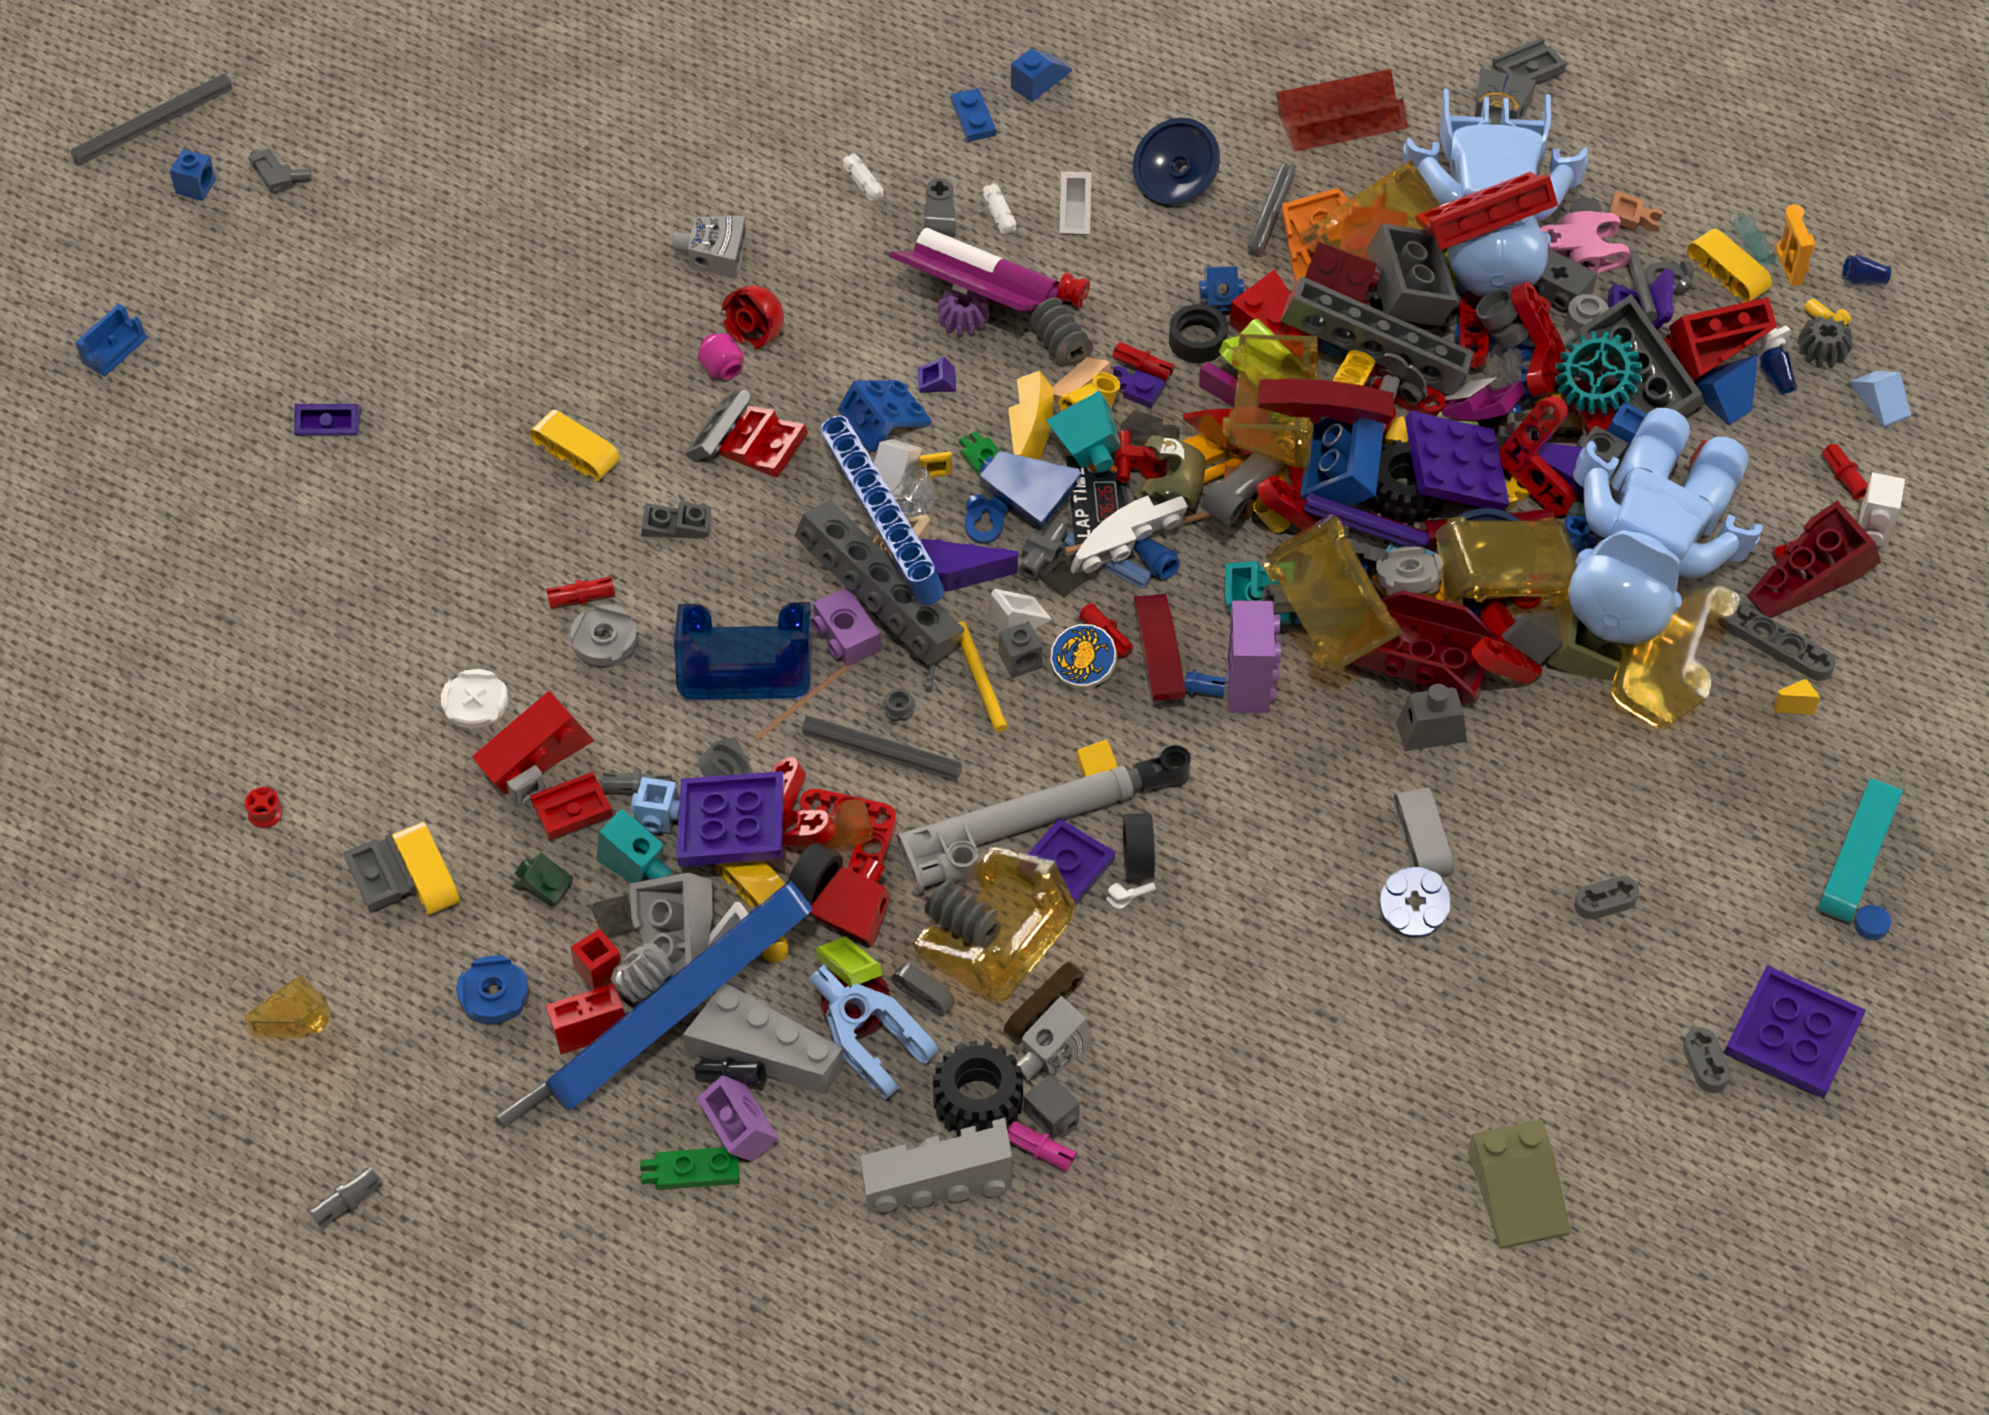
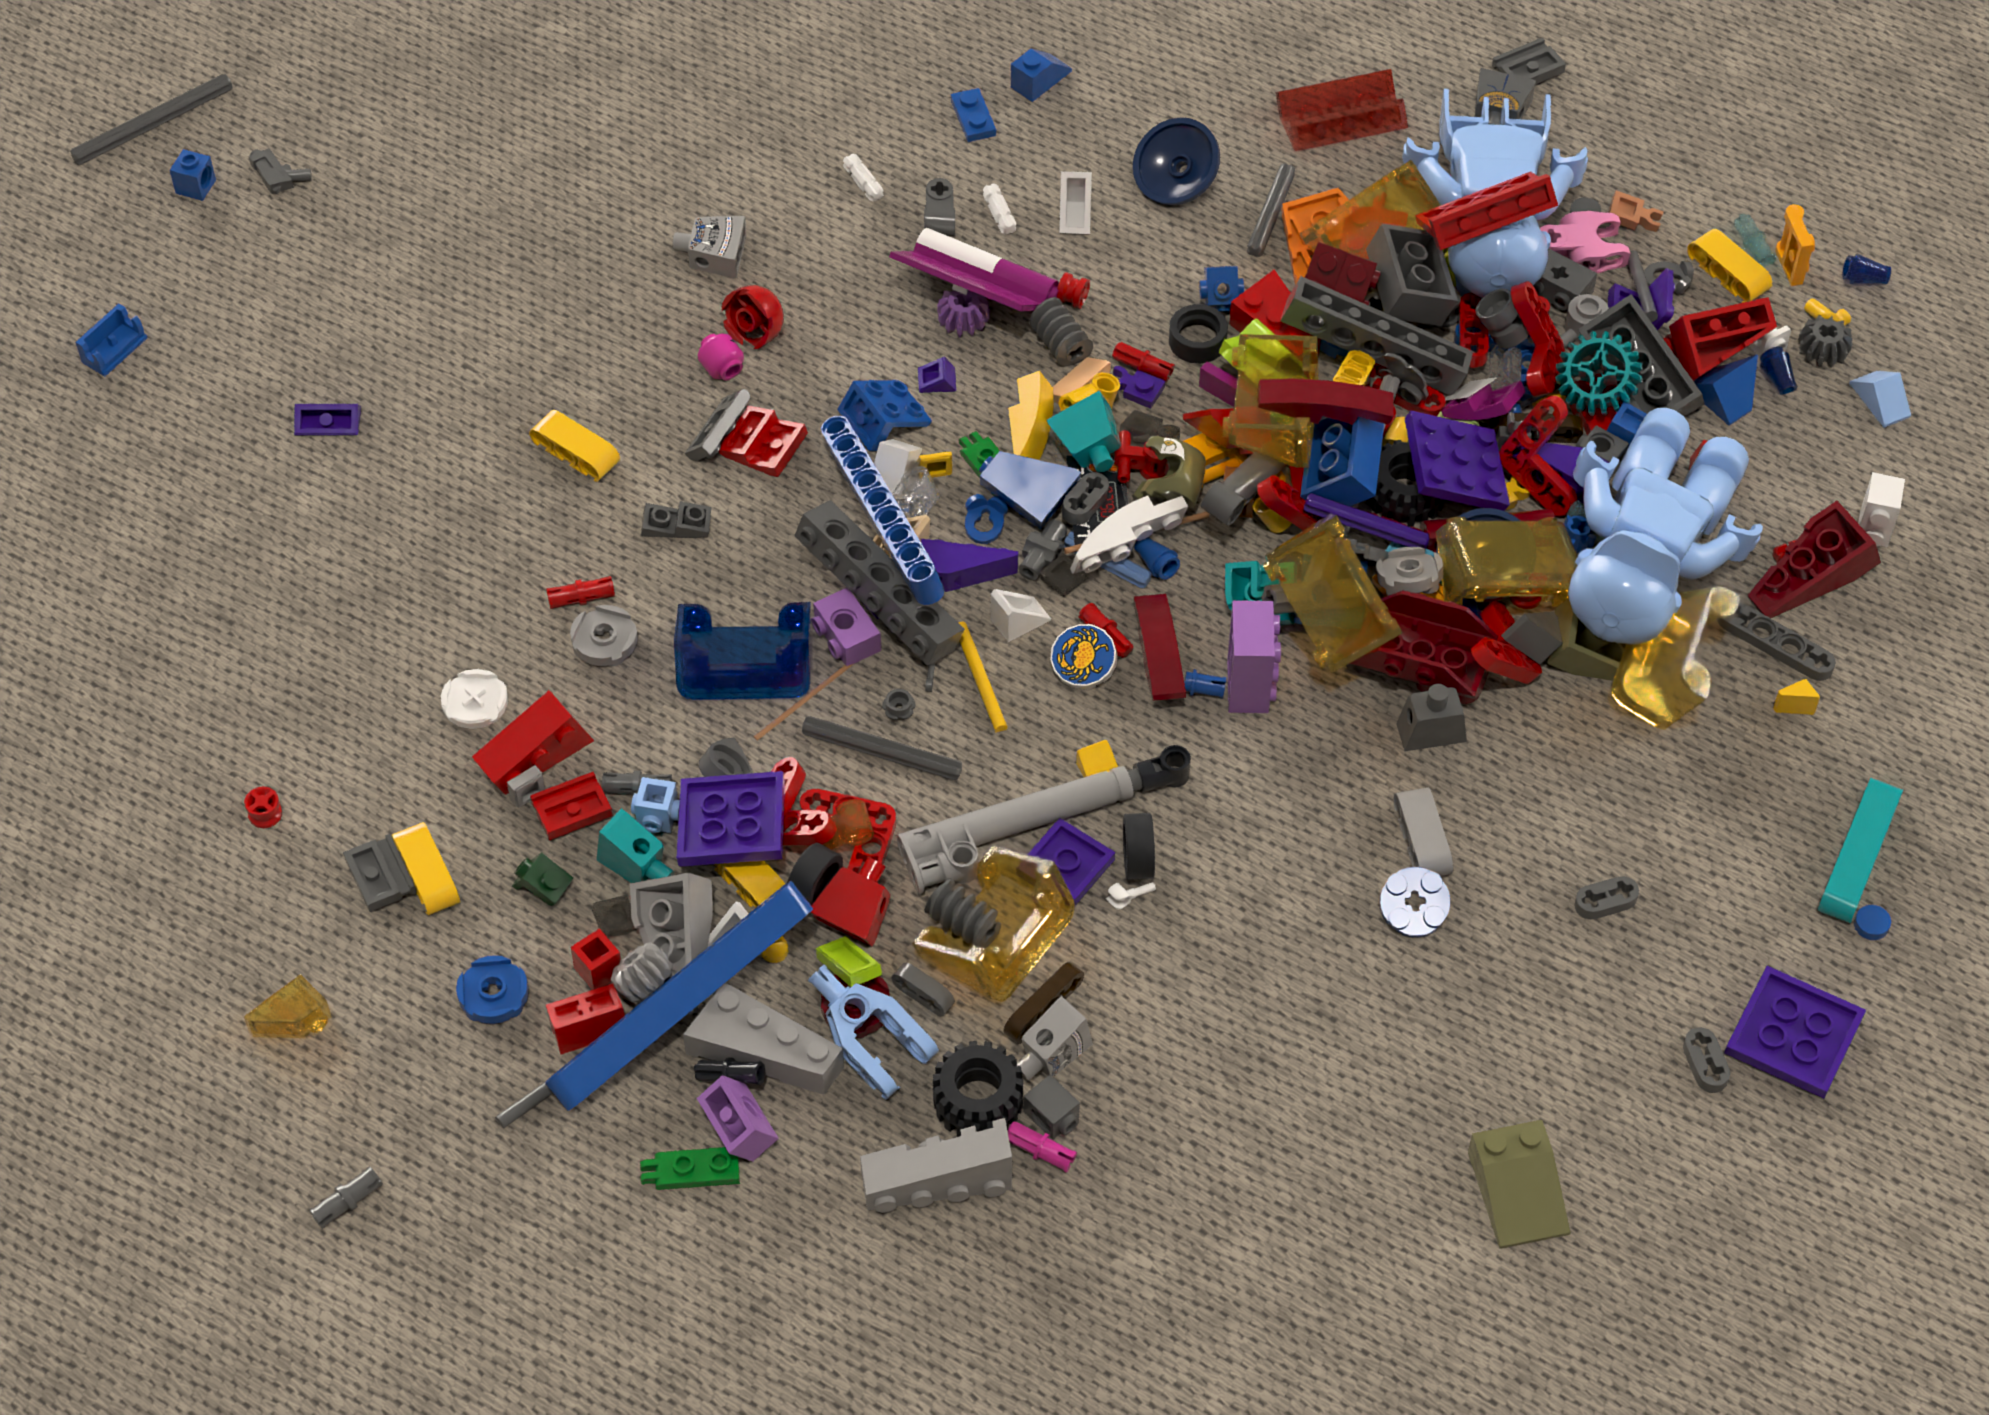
dark grey brick [998,621,1043,678] -> none
red axle [1822,443,1869,501] -> none
none -> dark grey beam [1062,472,1109,525]

